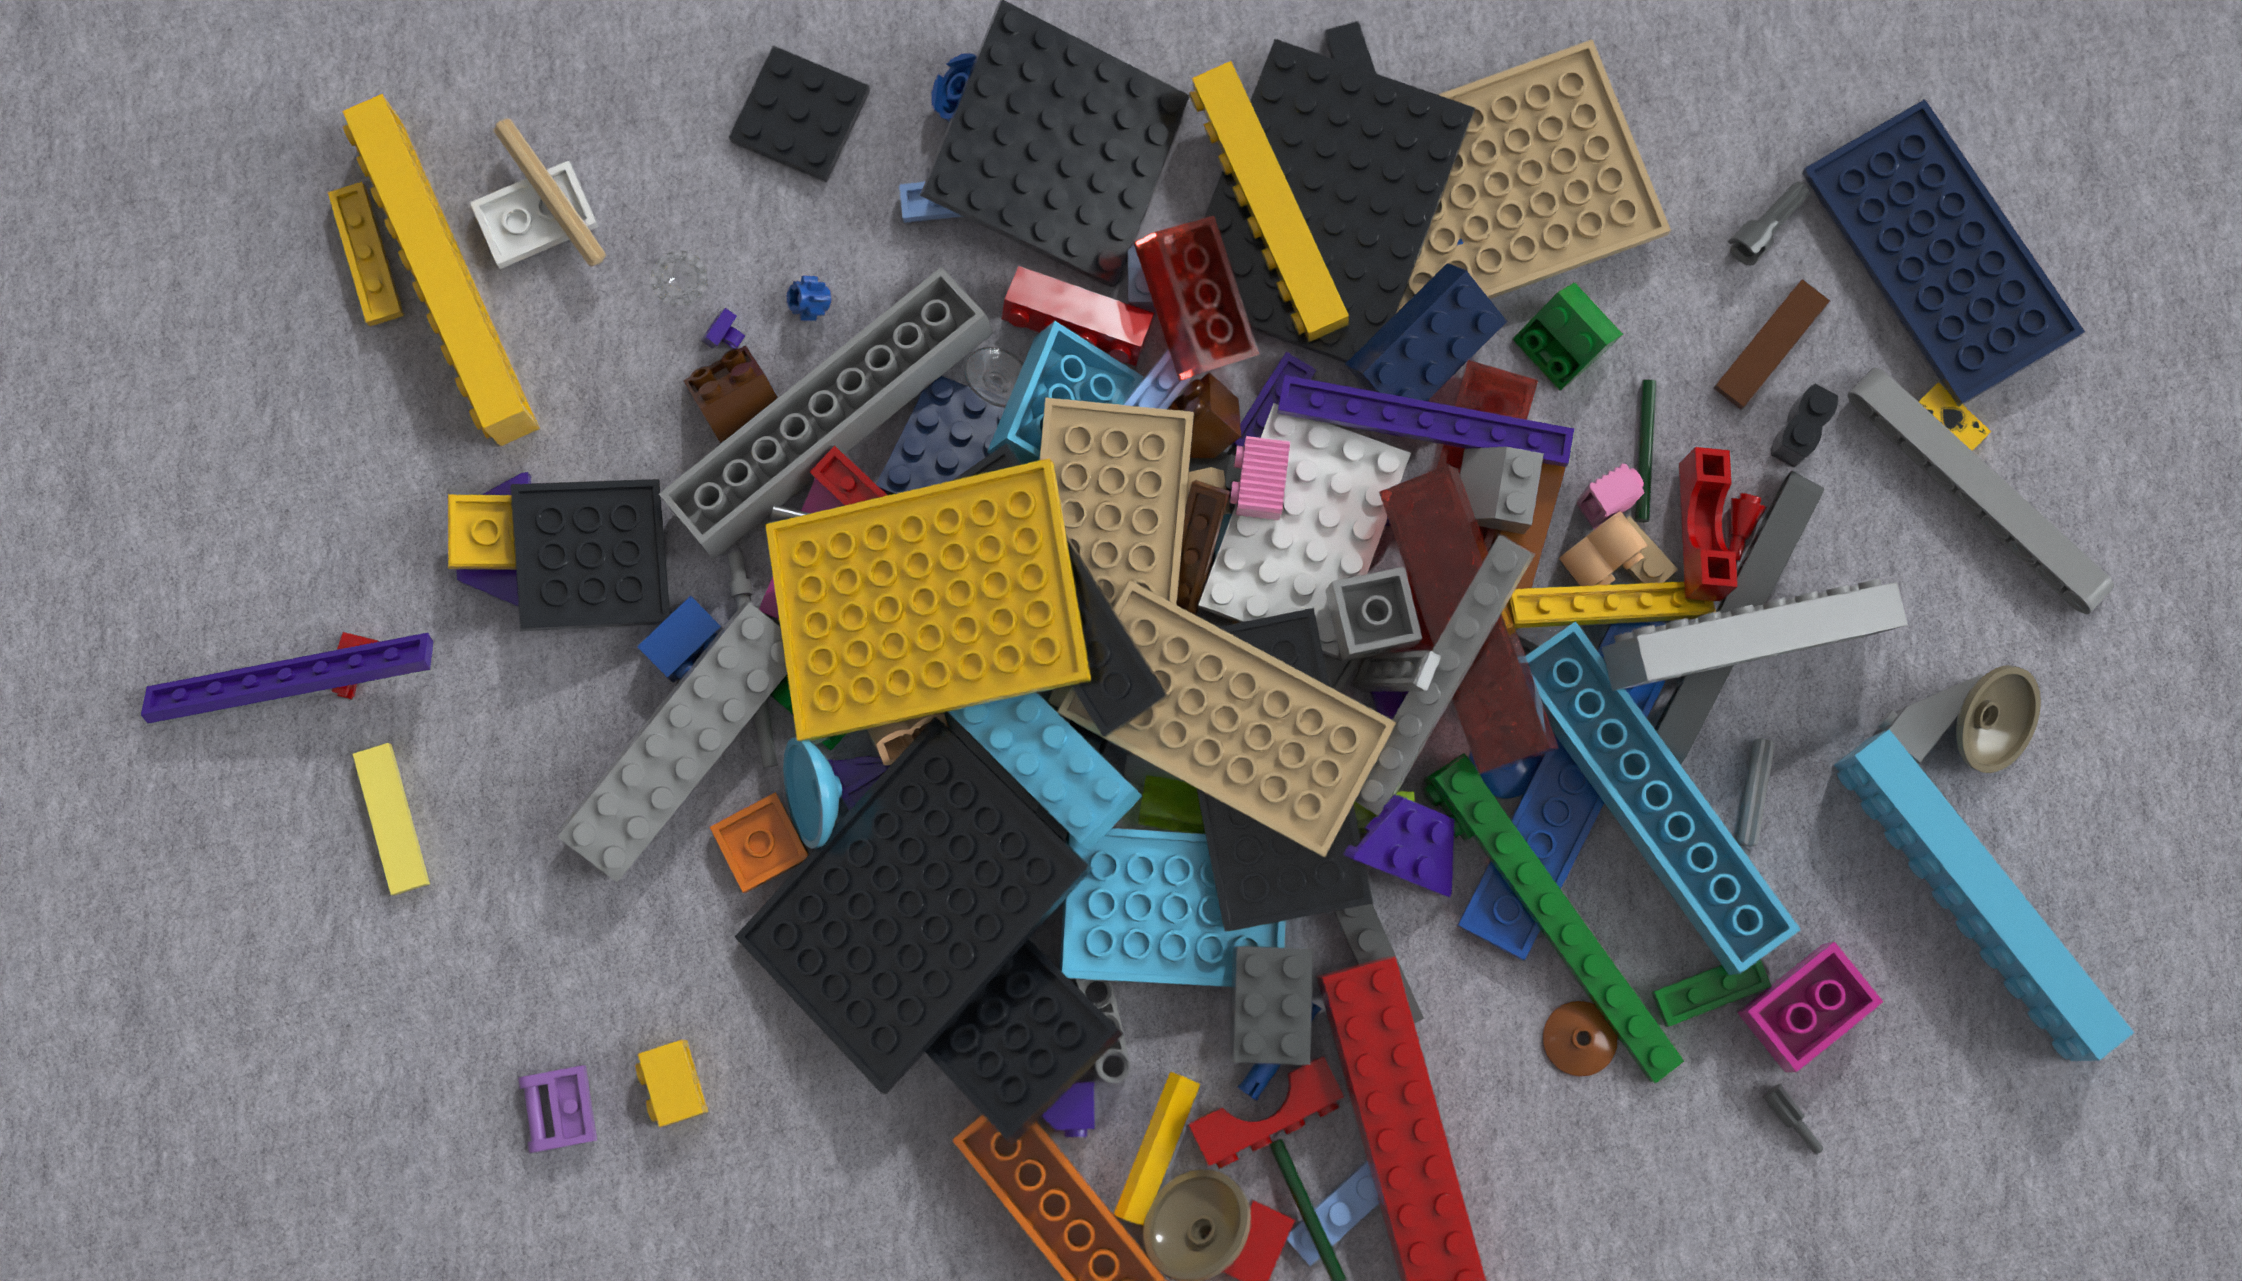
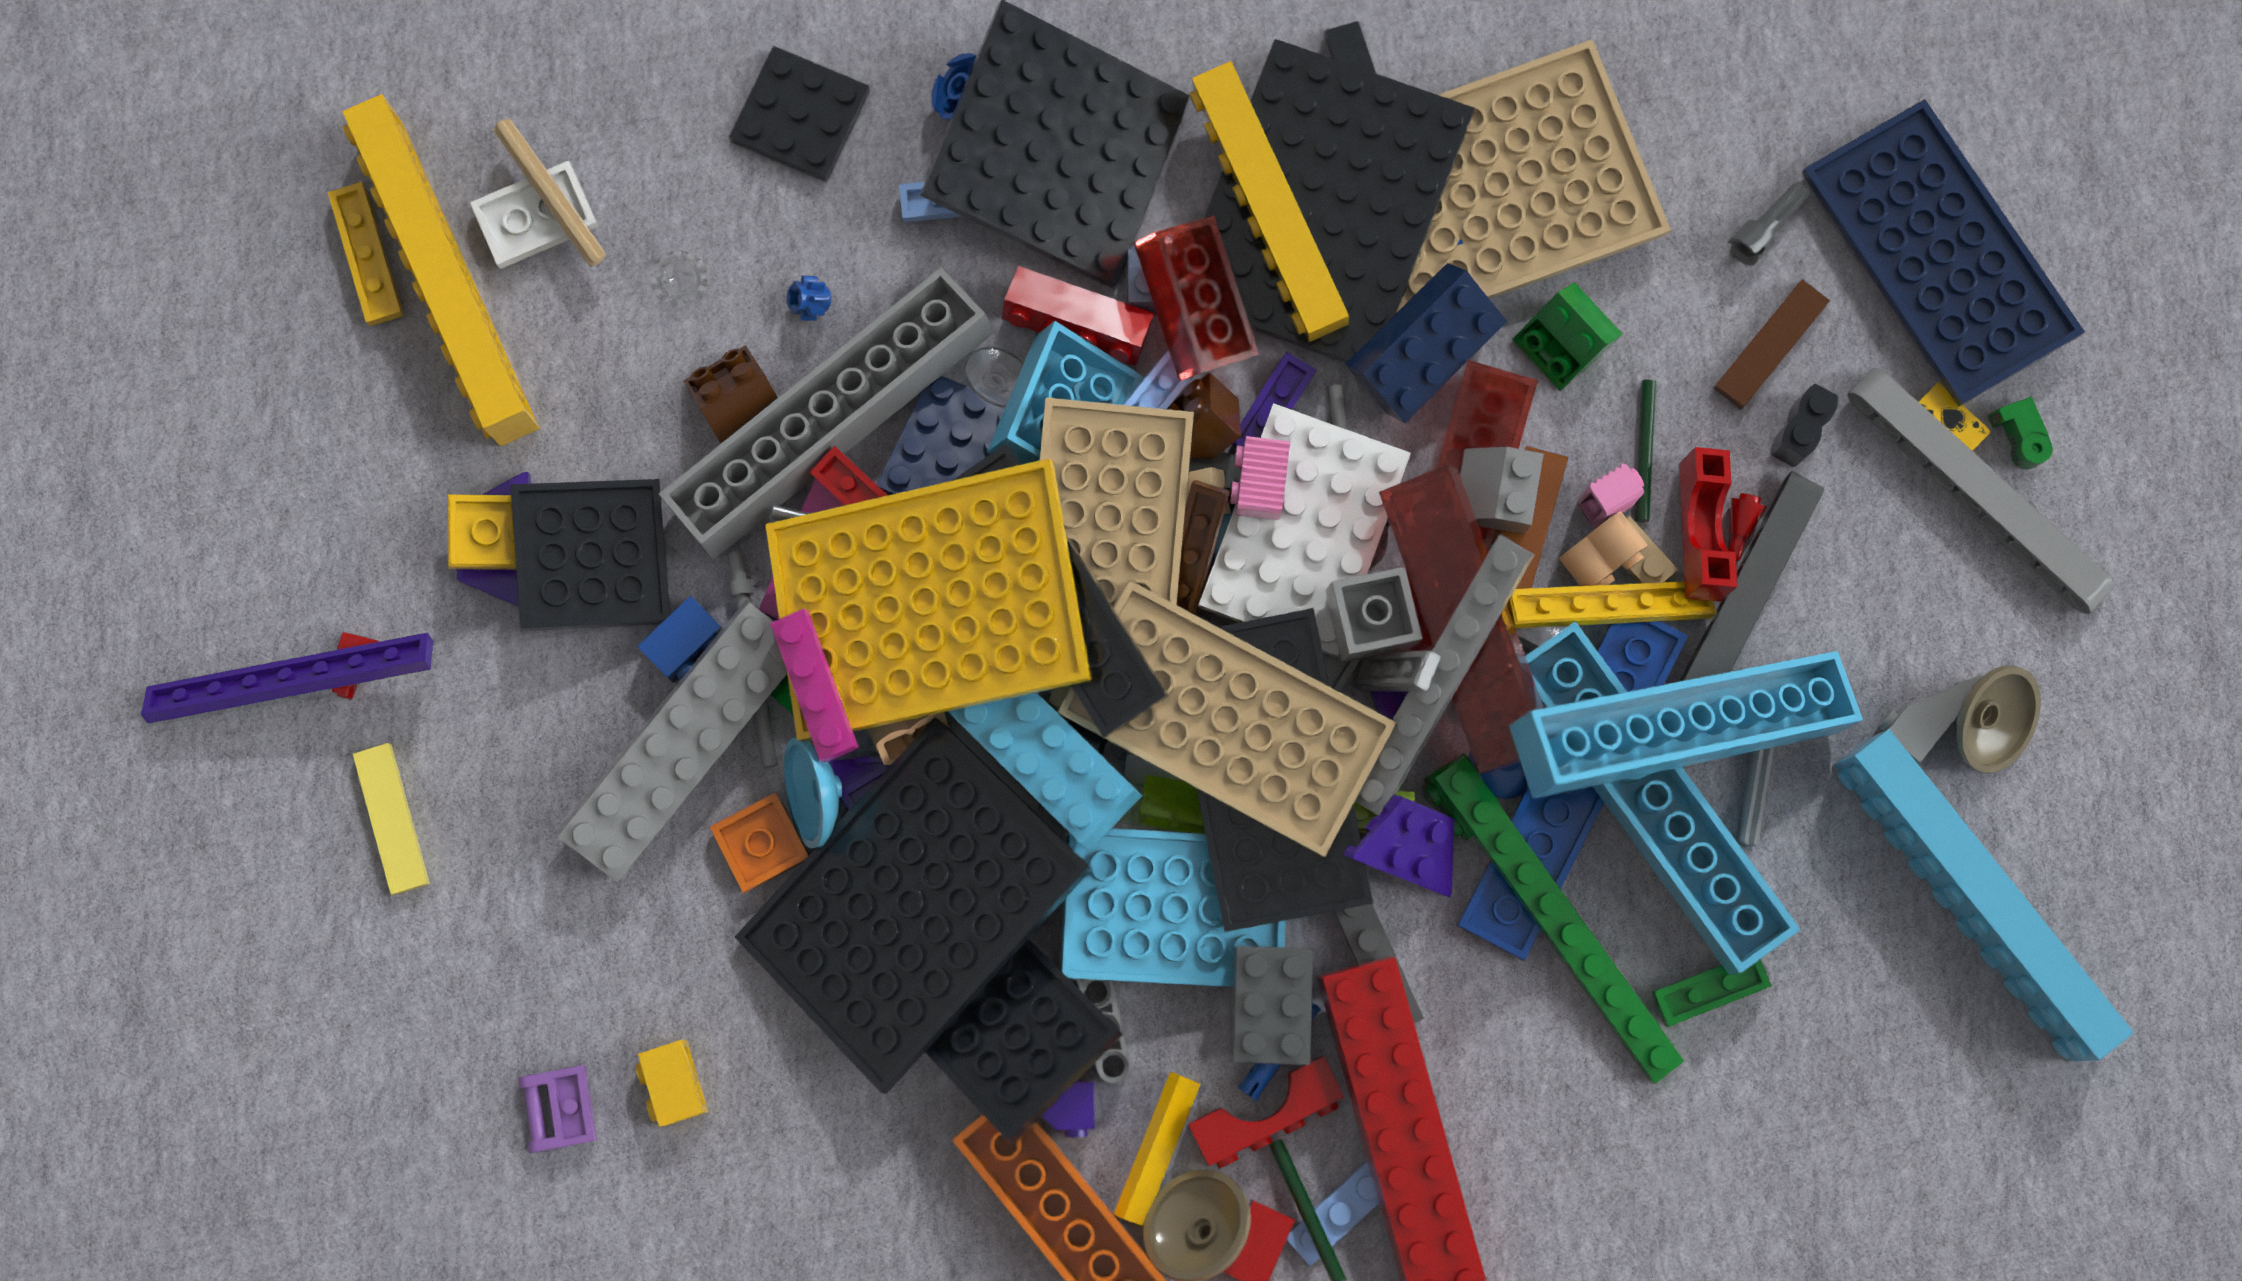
dark purple tile [700,308,745,349] -> none
dark purple plate [1277,375,1574,467] -> none
dark orange dish [1542,1001,1618,1076] -> none
light grey brick [1602,579,1908,691] -> none
dark pink brick [1737,941,1883,1072] -> none
dark grey axle [1763,1084,1823,1154] -> none
none -> dark pink plate [770,608,859,763]
none -> medium azure brick [1509,651,1863,798]
none -> green leg [1987,396,2053,469]

